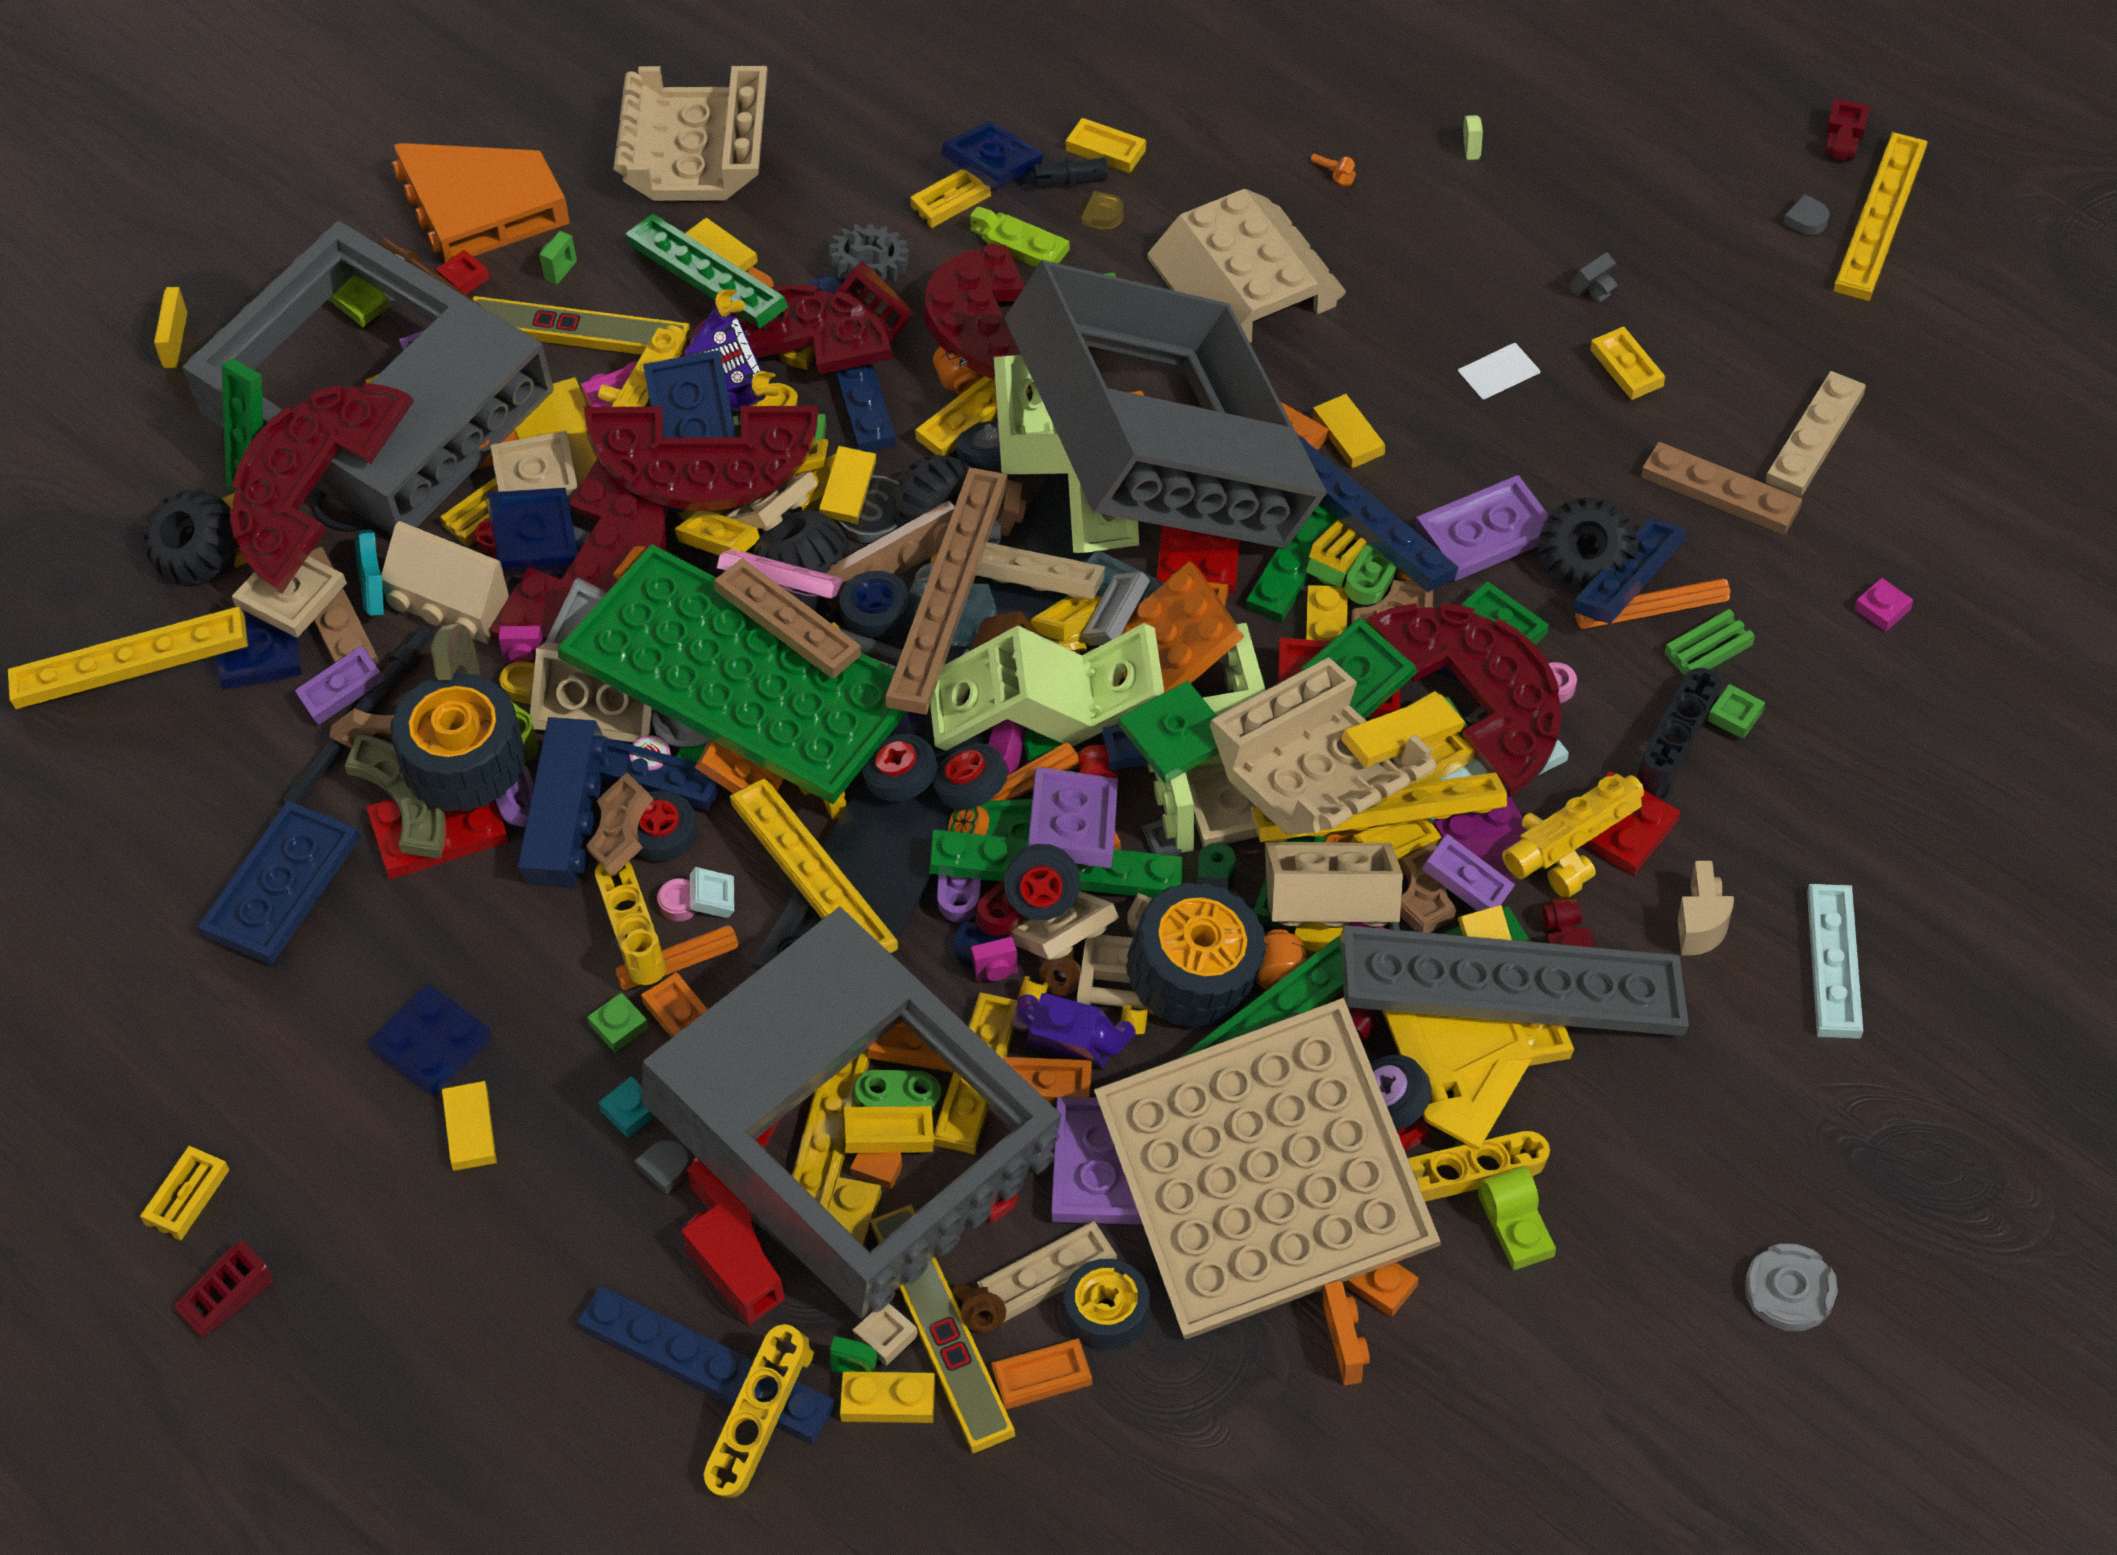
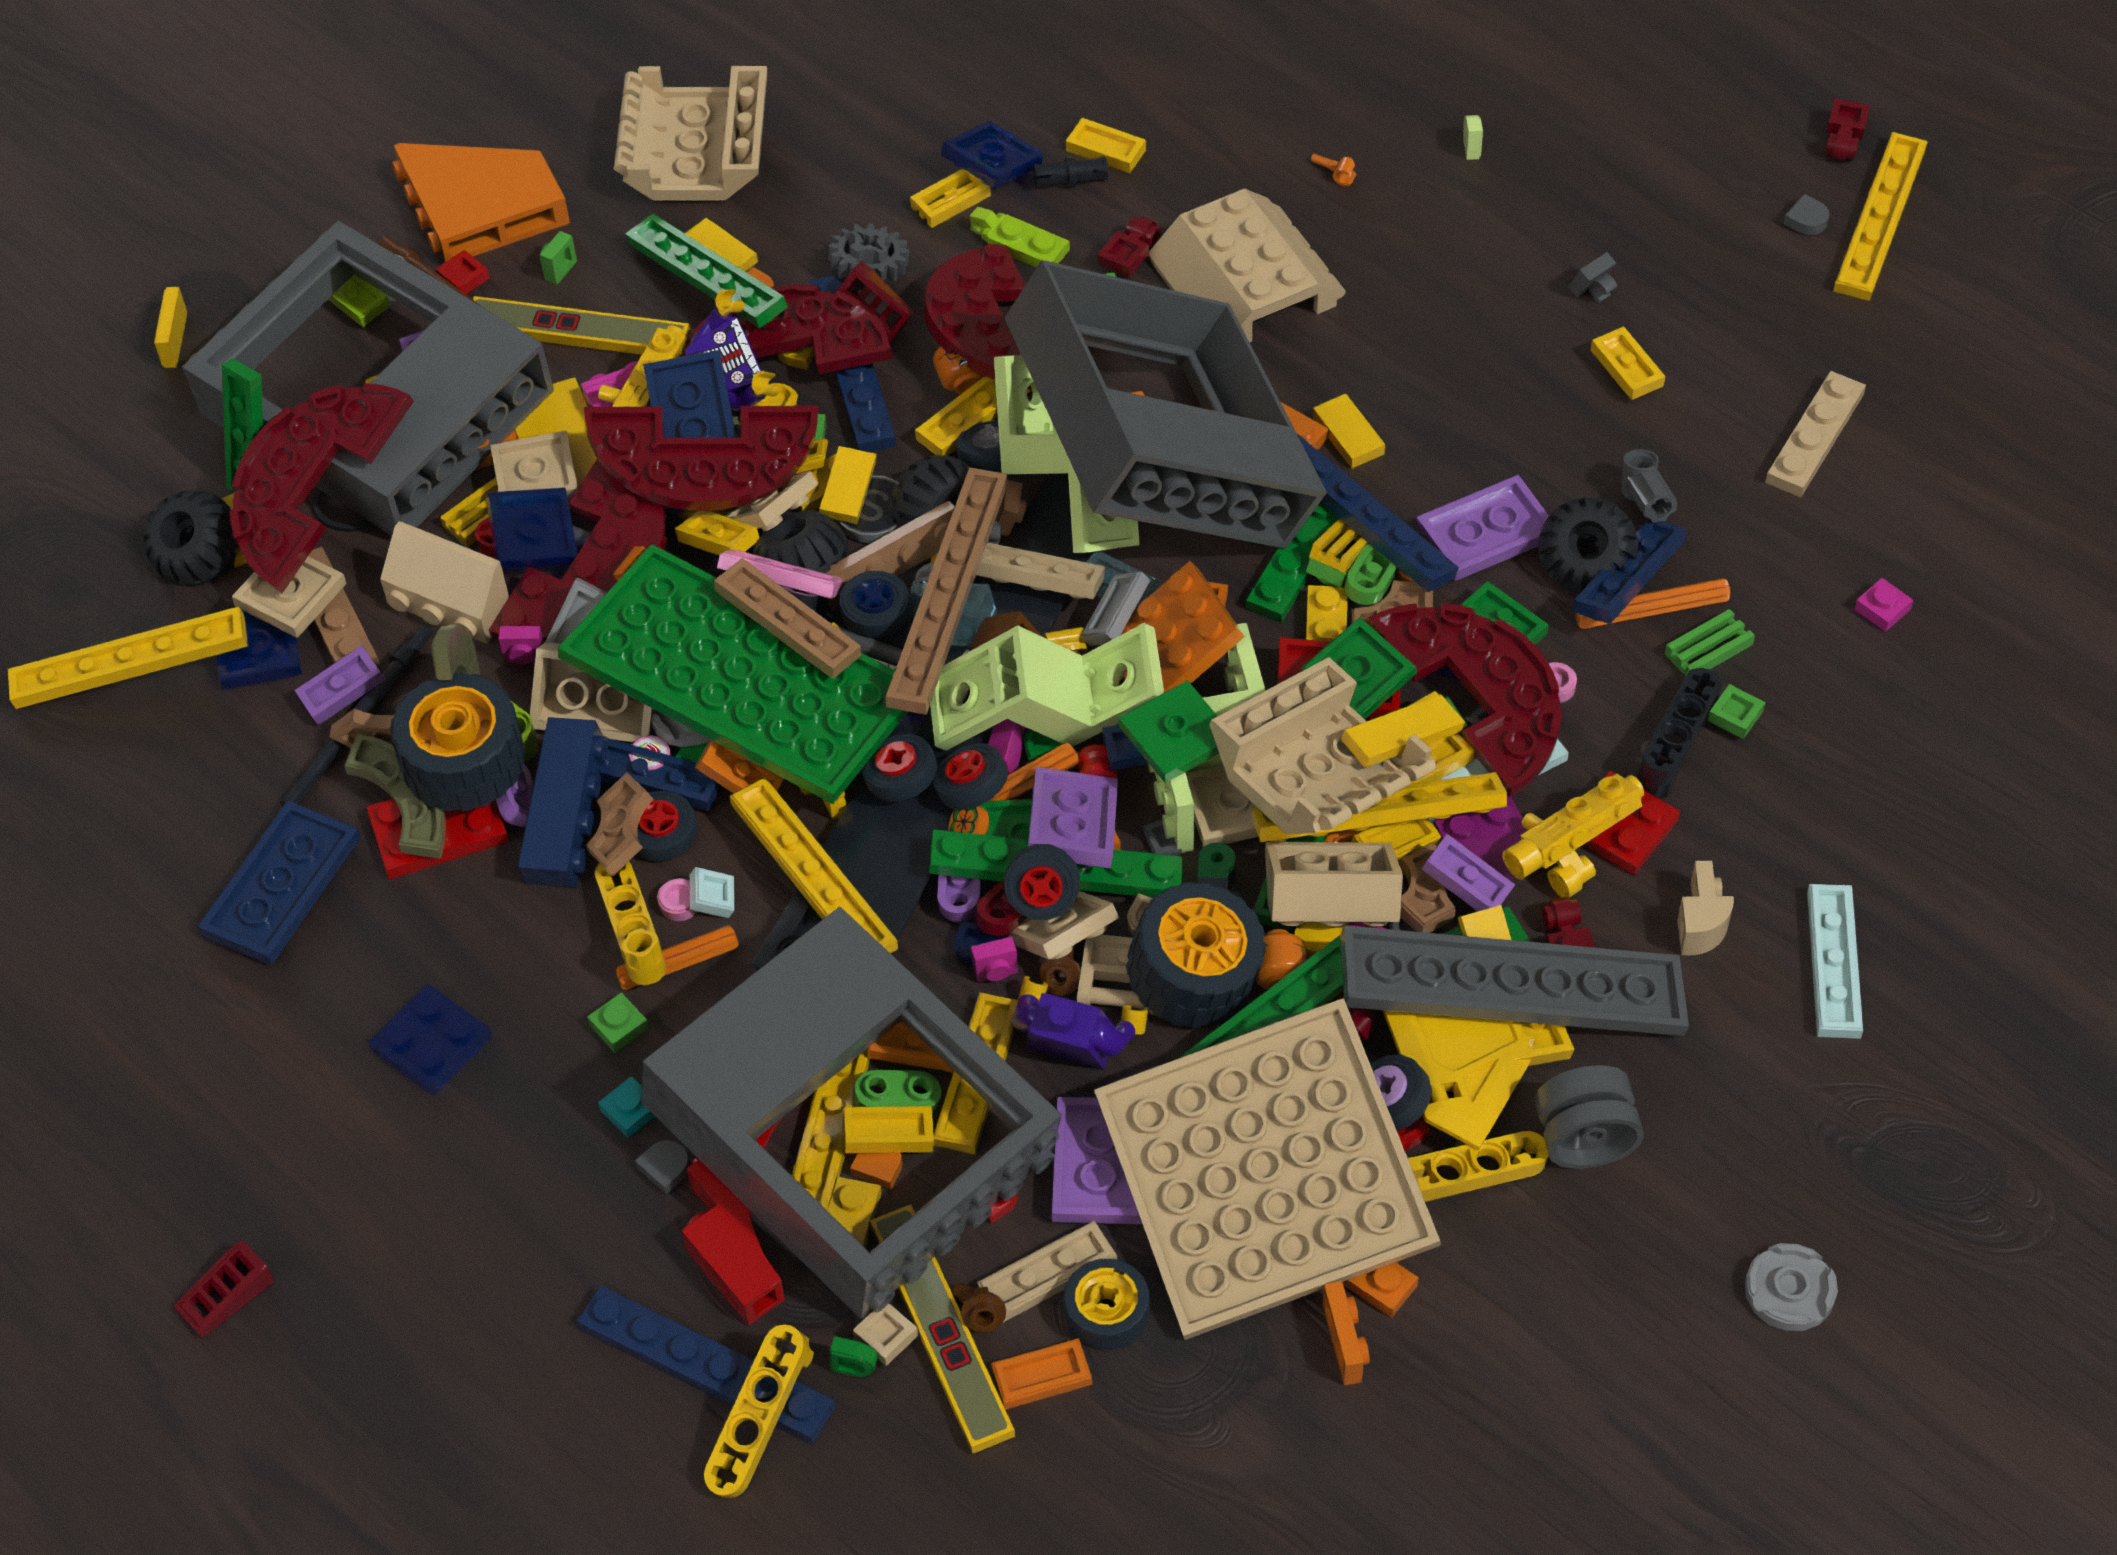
yellow tile [140,1146,229,1241] -> none
teal tile [355,530,384,615] -> none
yellow tile [442,1081,497,1171] -> none
yellow tile [499,661,535,705] -> none
orange plate [641,972,708,1038] -> none
yellow plate [840,1372,935,1423] -> none
orange plate [1005,1057,1092,1106] -> none
yellow tile [1031,595,1102,641] -> none
clear yellow tile [1082,190,1124,229] -> none
red plate [1157,525,1240,594] -> none
white sticker [1458,343,1541,399] -> none
lime plate [1478,1166,1556,1271] -> none
medium nougat plate [1641,442,1802,535] -> none
none -> dark red plate [1098,216,1162,278]
none -> dark grey wheel [1534,1065,1644,1169]
none -> dark grey piece [1621,449,1677,523]

